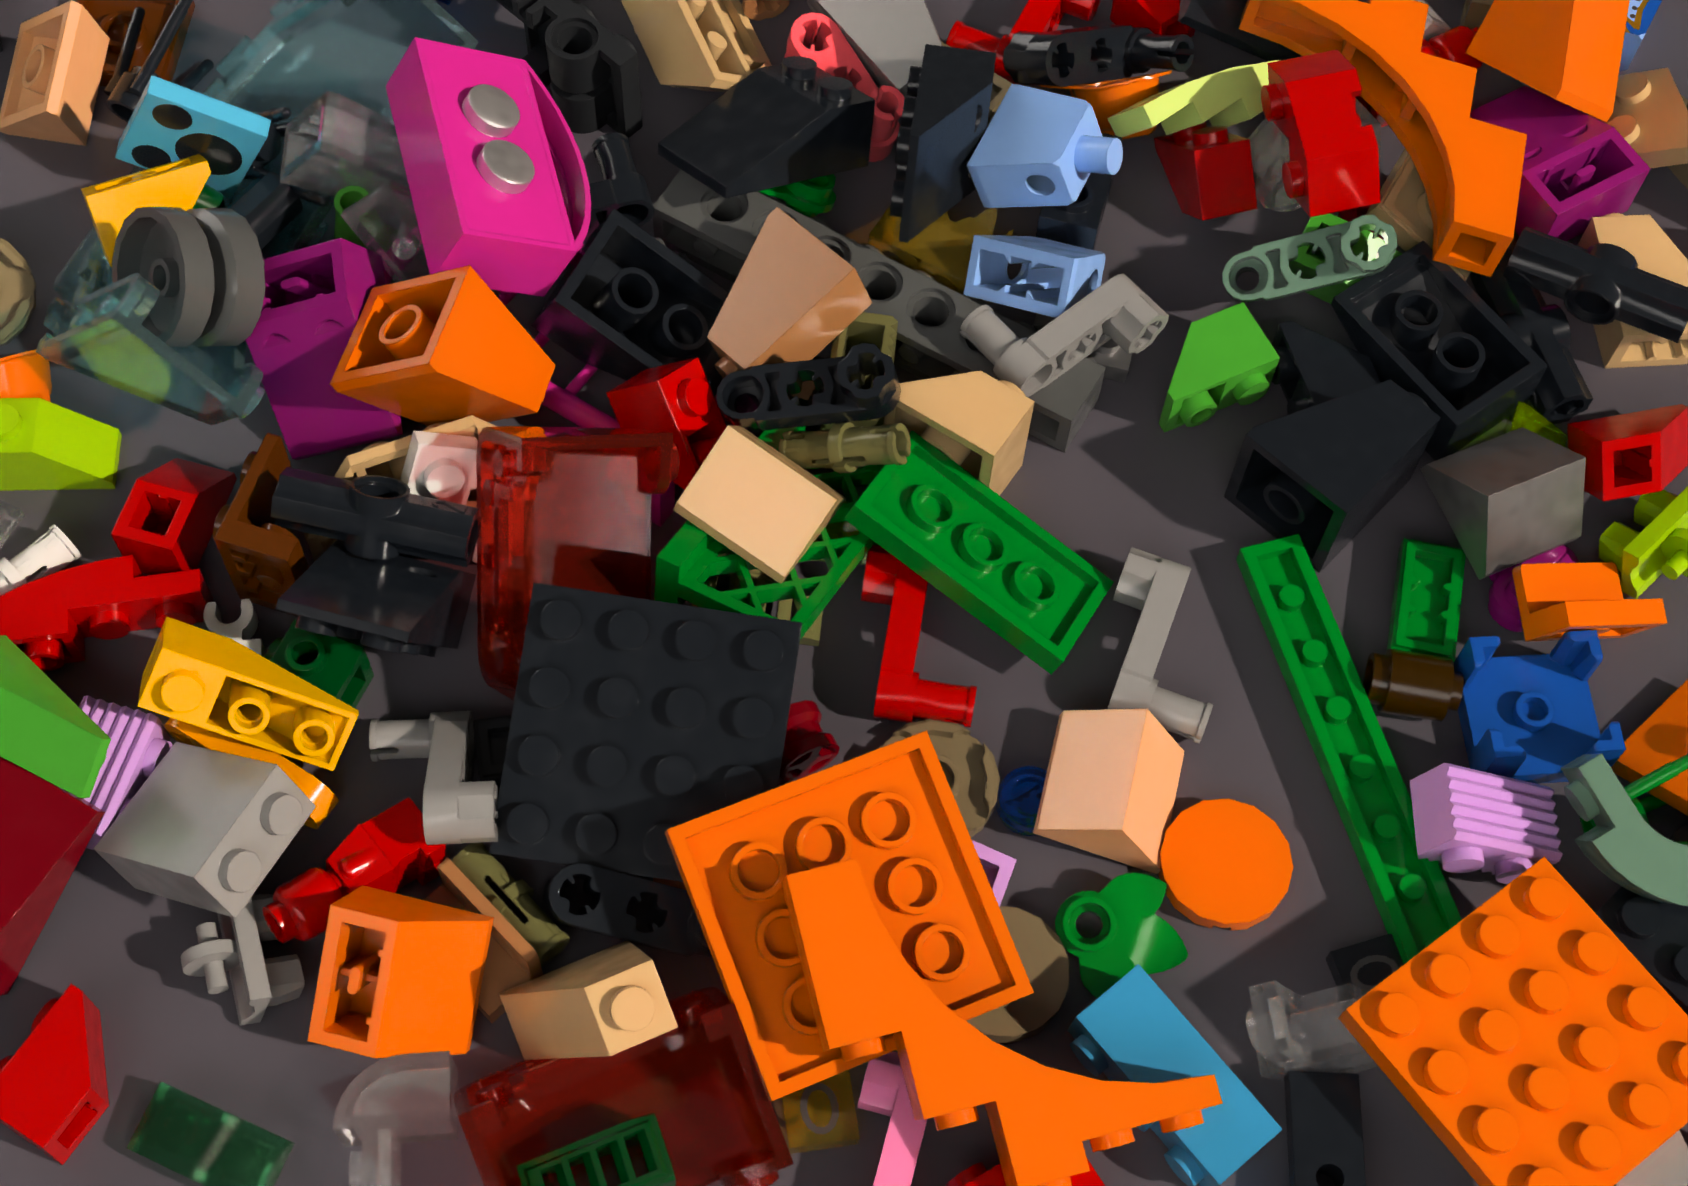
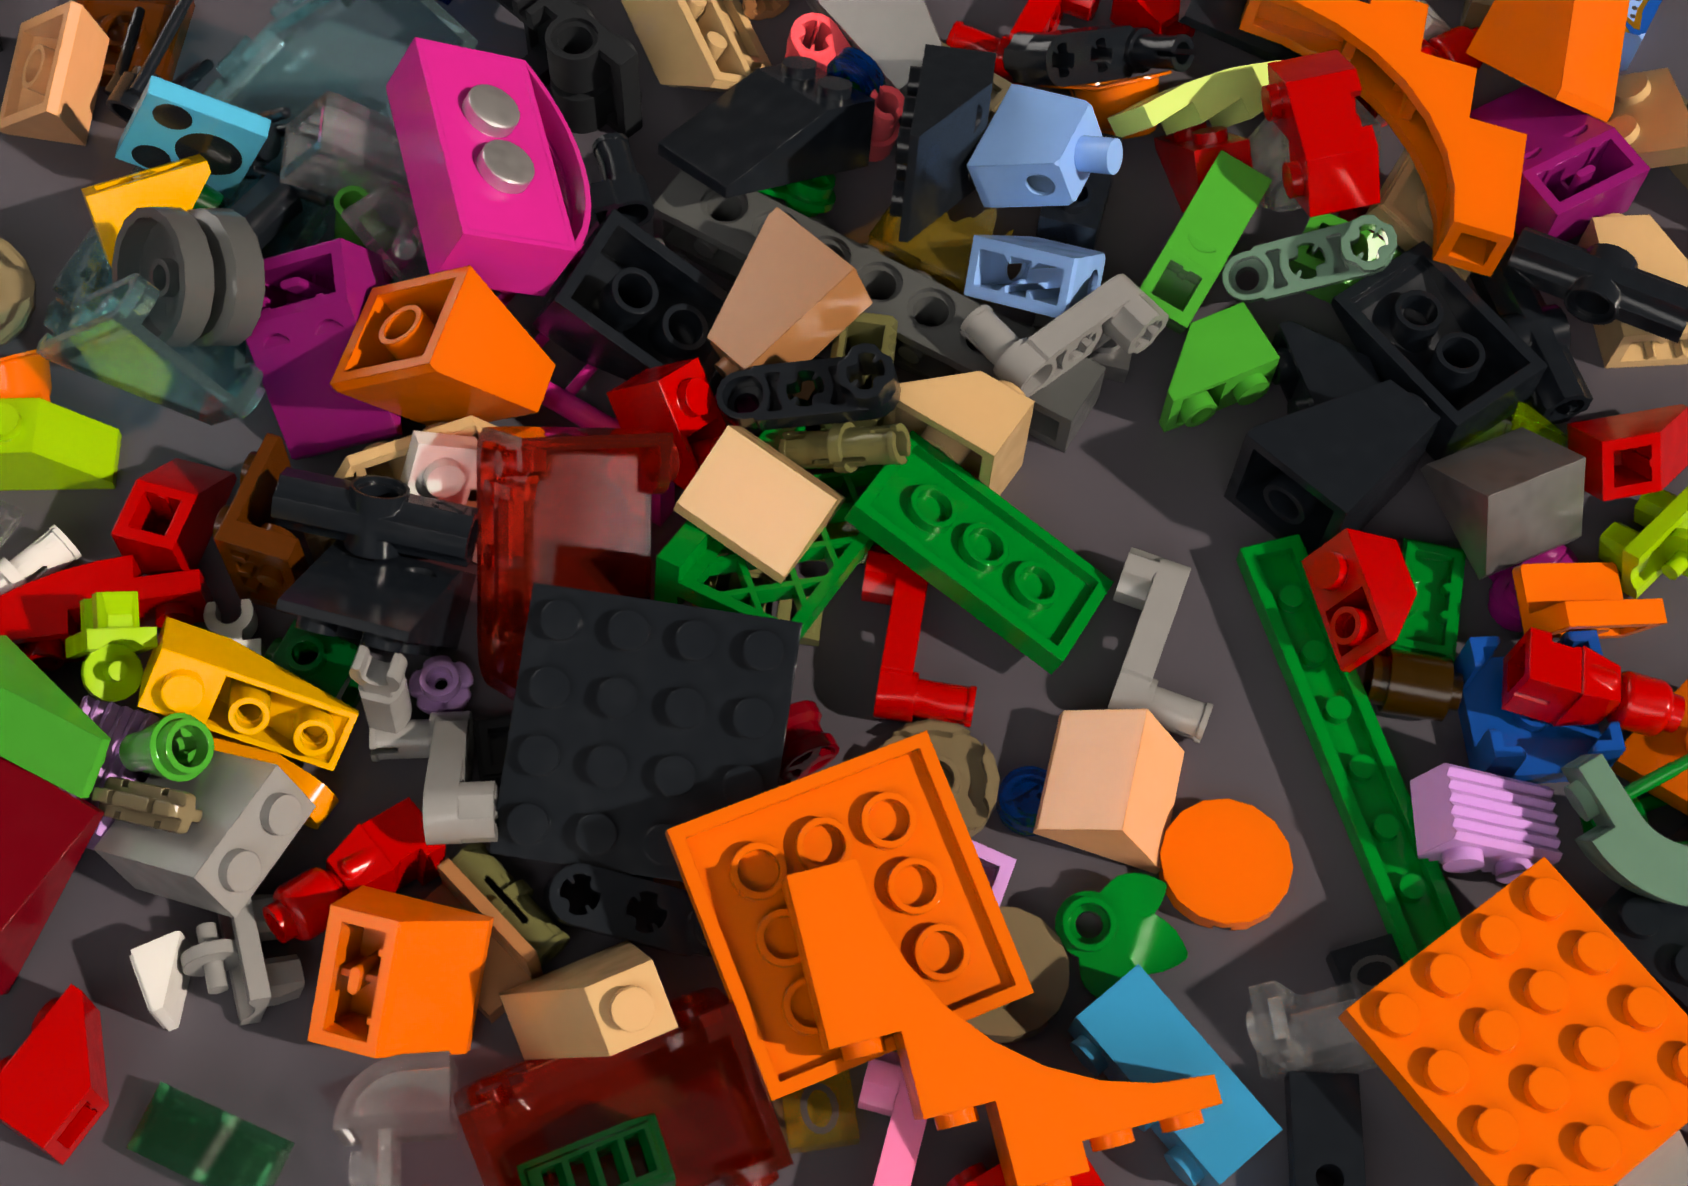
none -> lime hips [65,591,158,703]
none -> dark tan axle [92,777,202,834]
none -> bright green cone [119,713,214,782]
none -> white slope [129,931,192,1032]
none -> light grey bar [349,645,412,734]
none -> lavender plate [409,655,474,715]
none -> clear blue tile [827,47,886,96]
none -> bright green slope [1139,150,1272,335]
none -> red slope [1301,528,1417,673]
none -> red piece [1501,627,1685,737]

